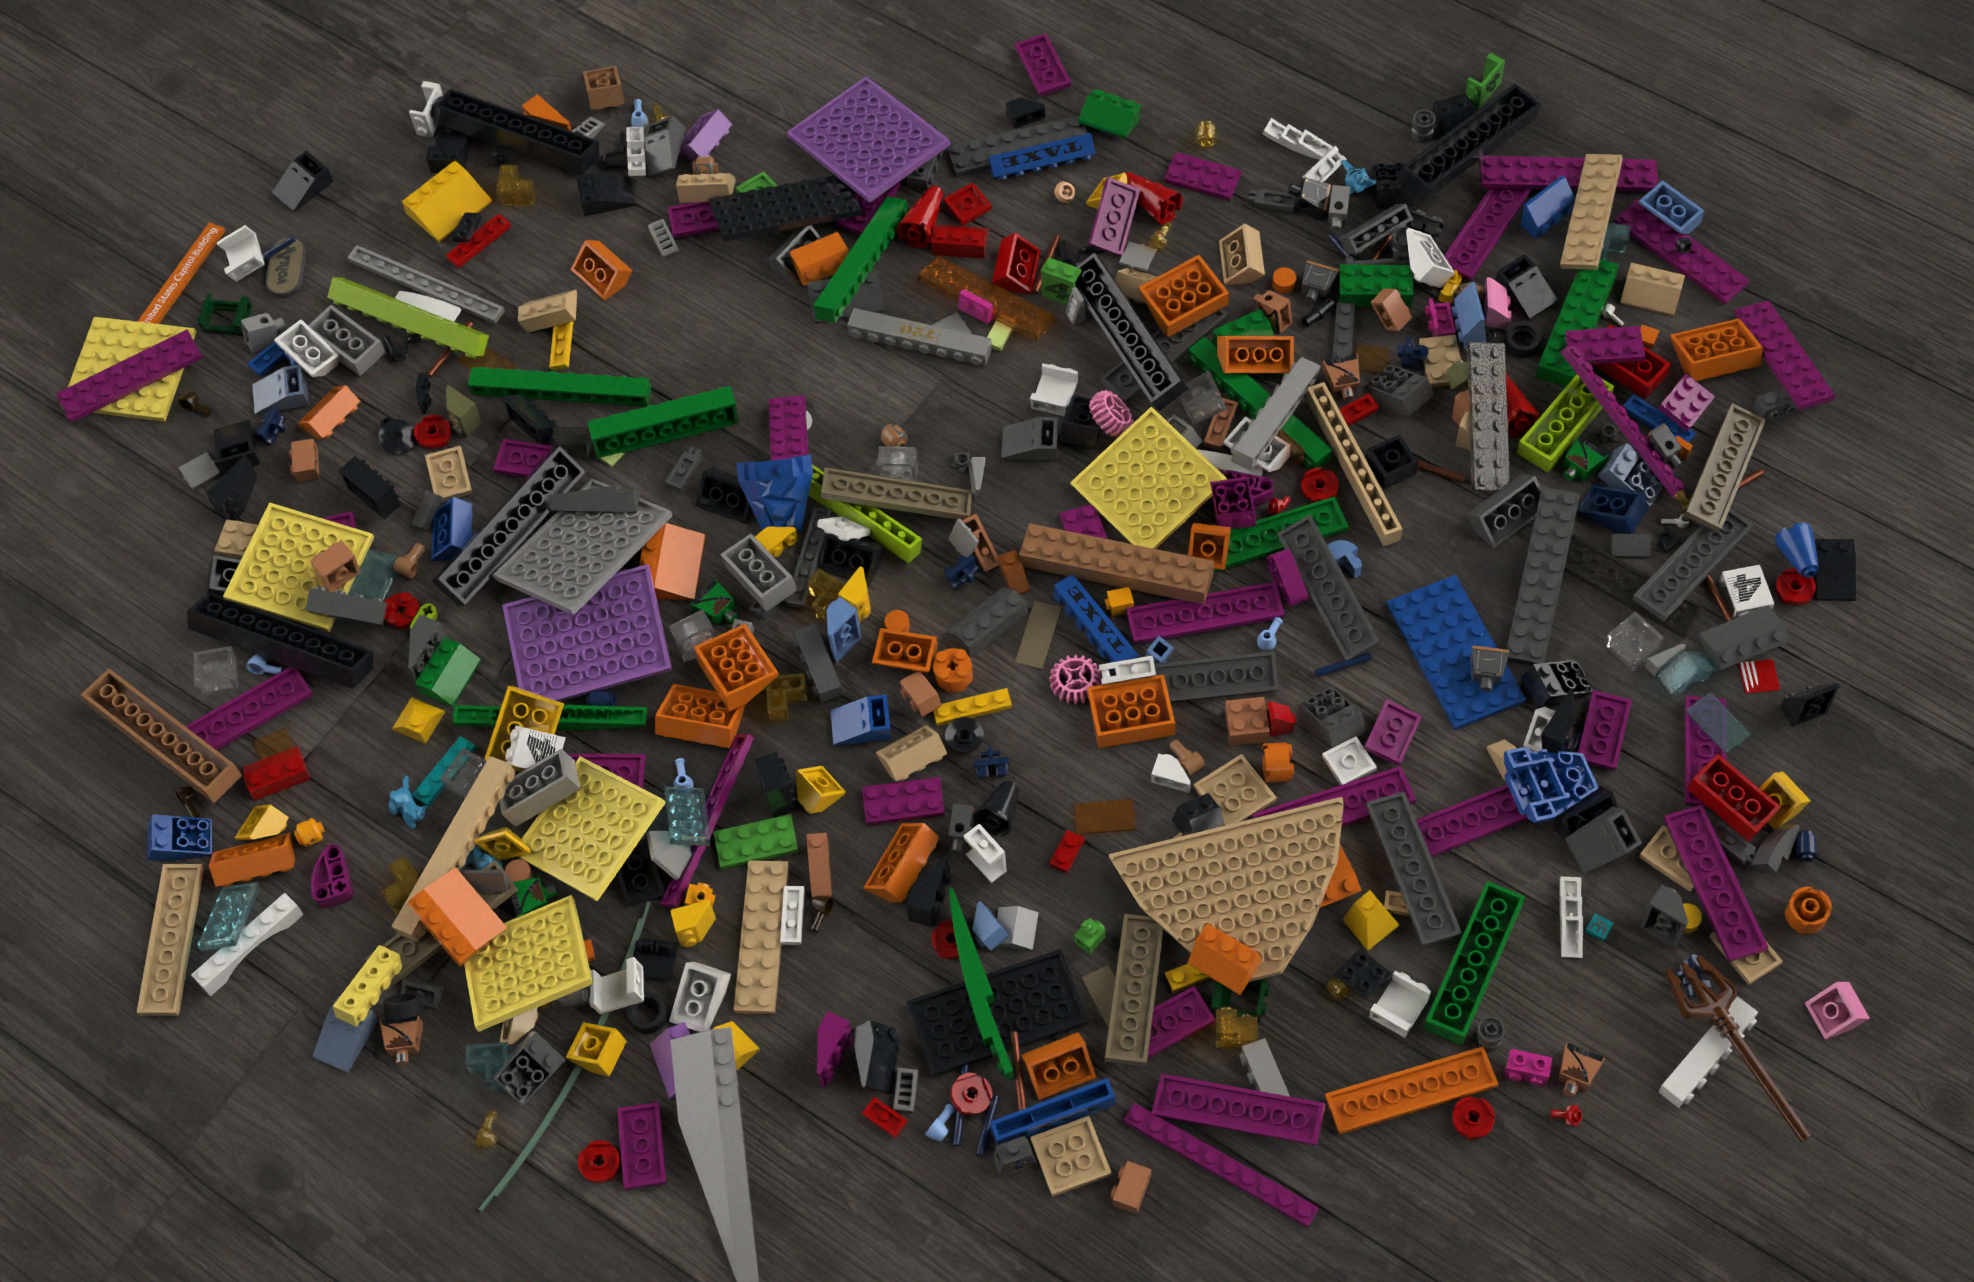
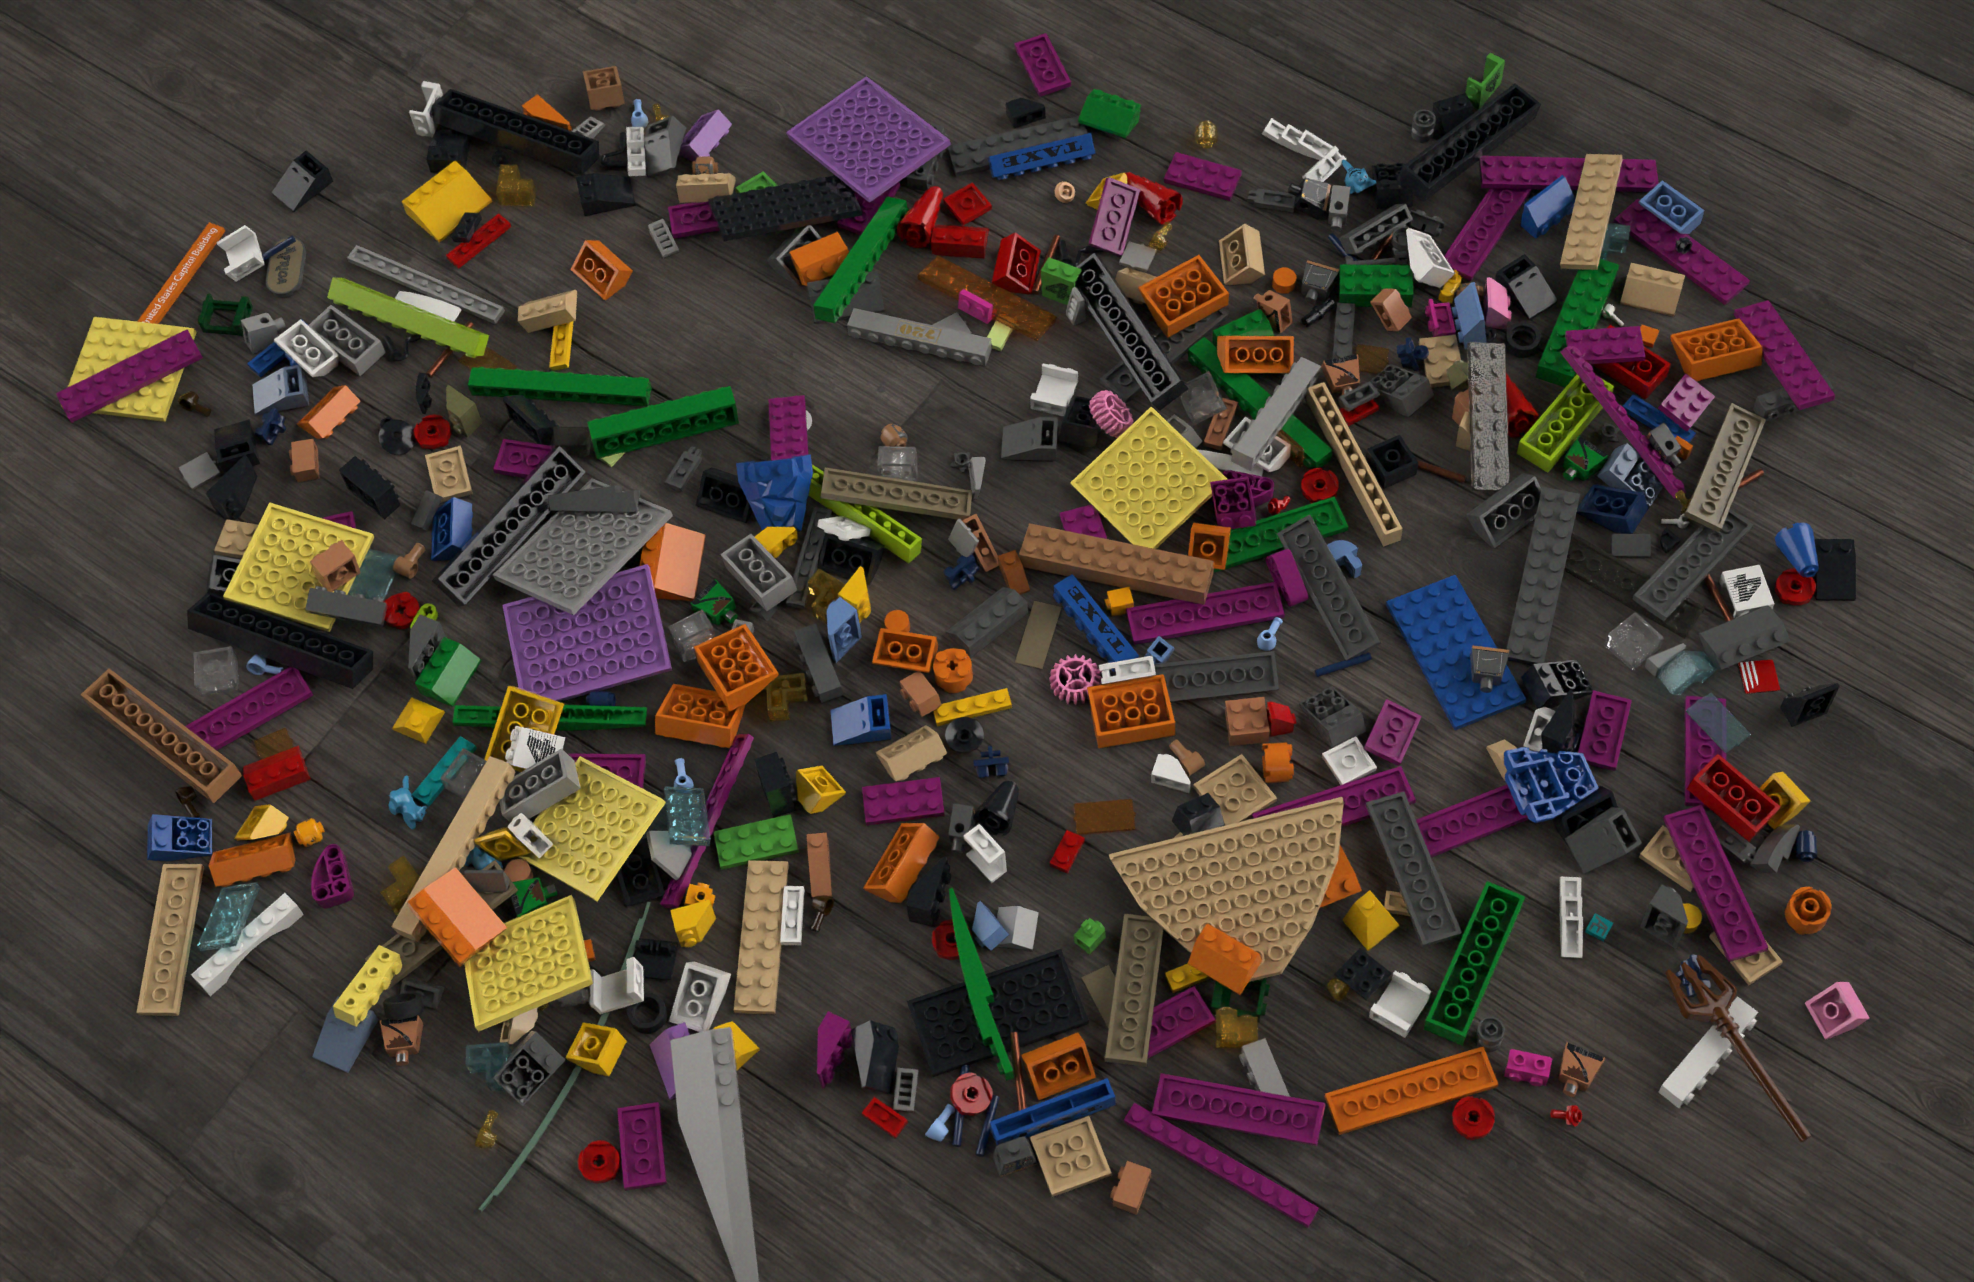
none -> white torso [508,813,553,858]
none -> dark grey slope [1338,381,1380,412]

